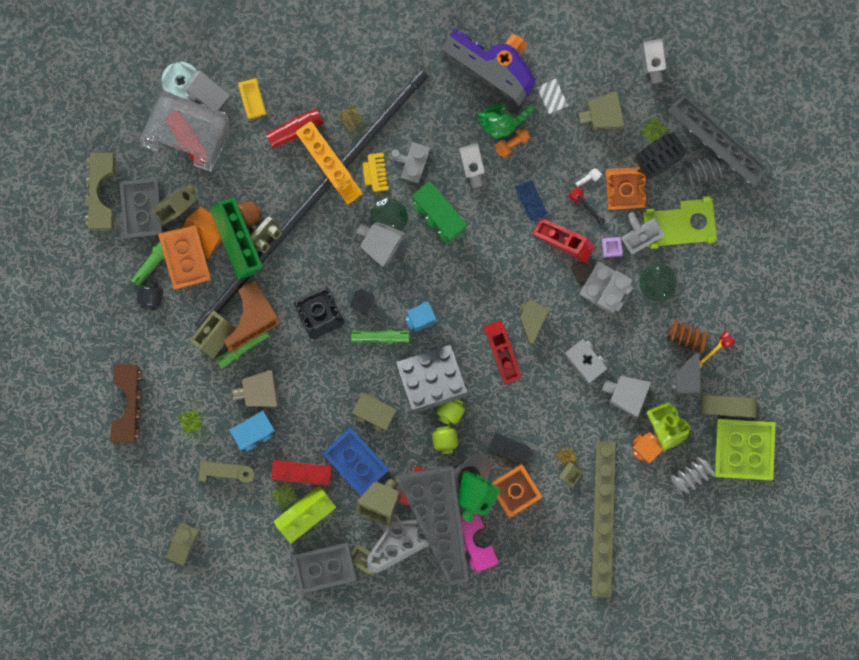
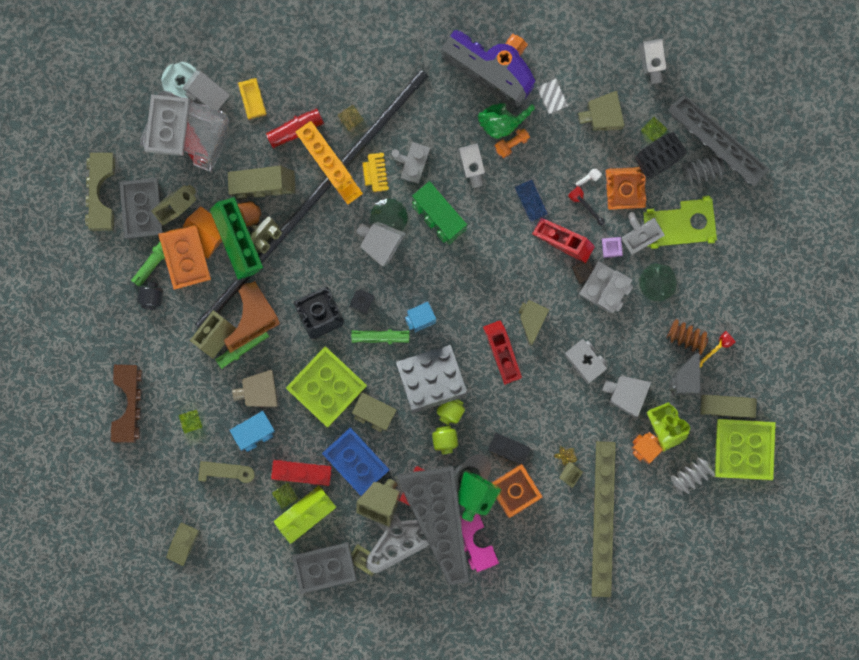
none -> light grey tile [144,94,190,156]
none -> olive wedge [228,166,295,200]
none -> lime plate [286,346,367,428]

